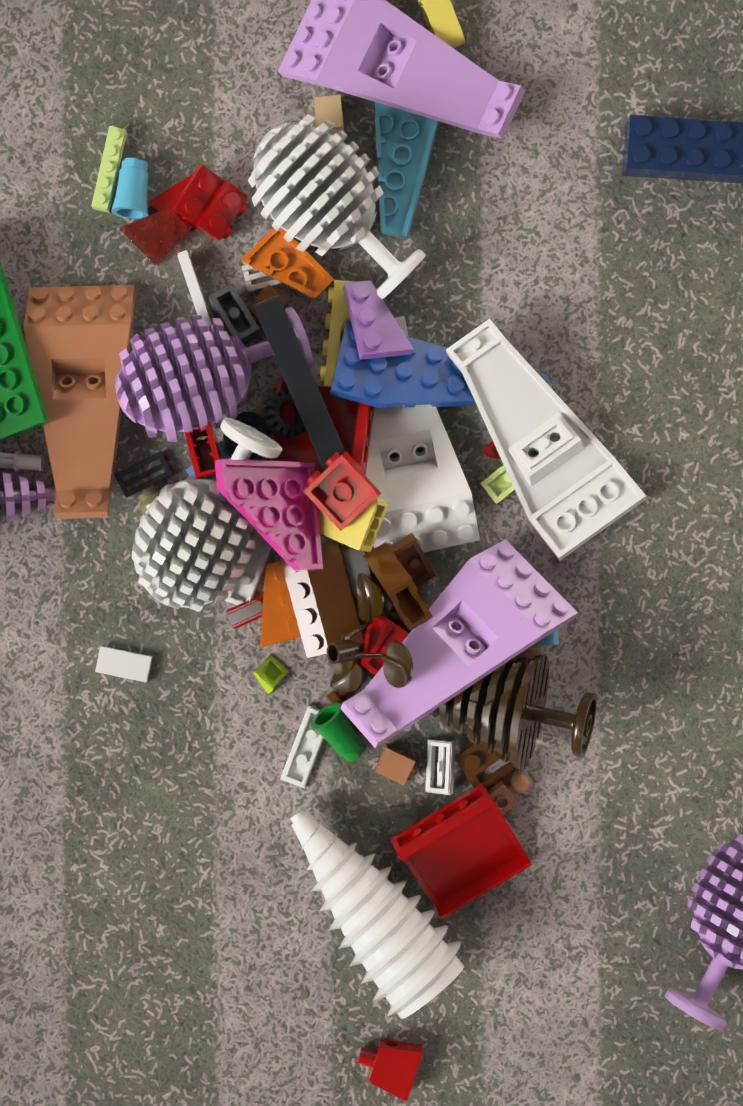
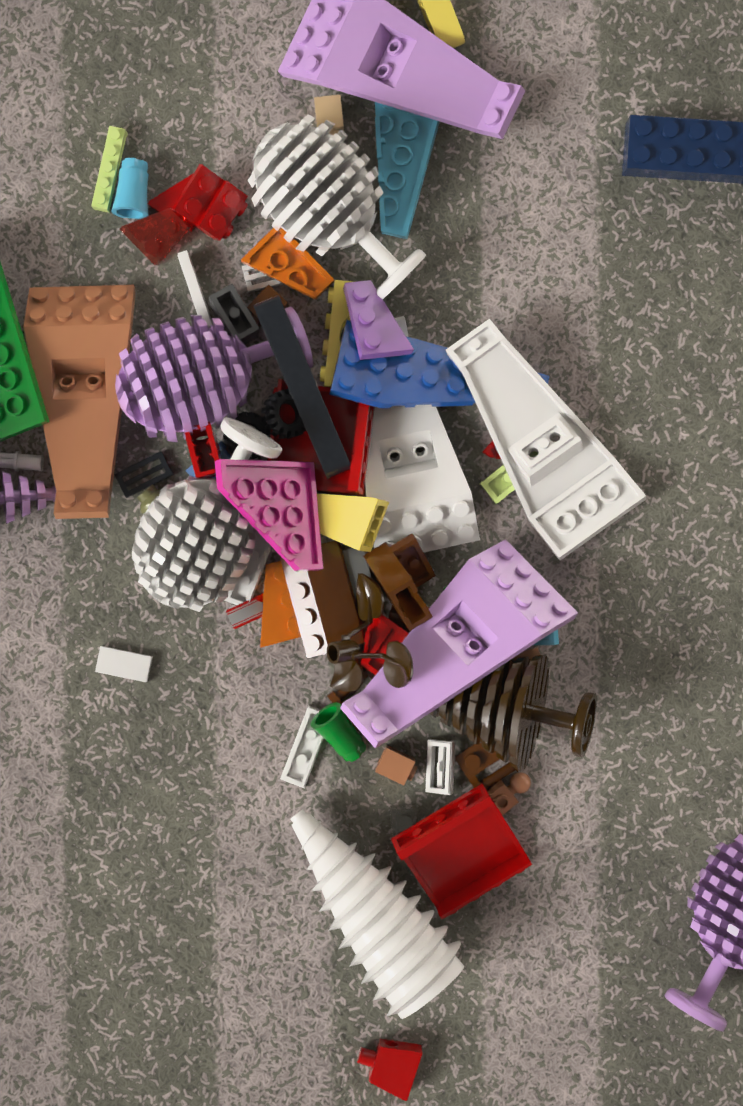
lime slope [253,654,290,694] -> none
plate [303,451,381,531] -> none

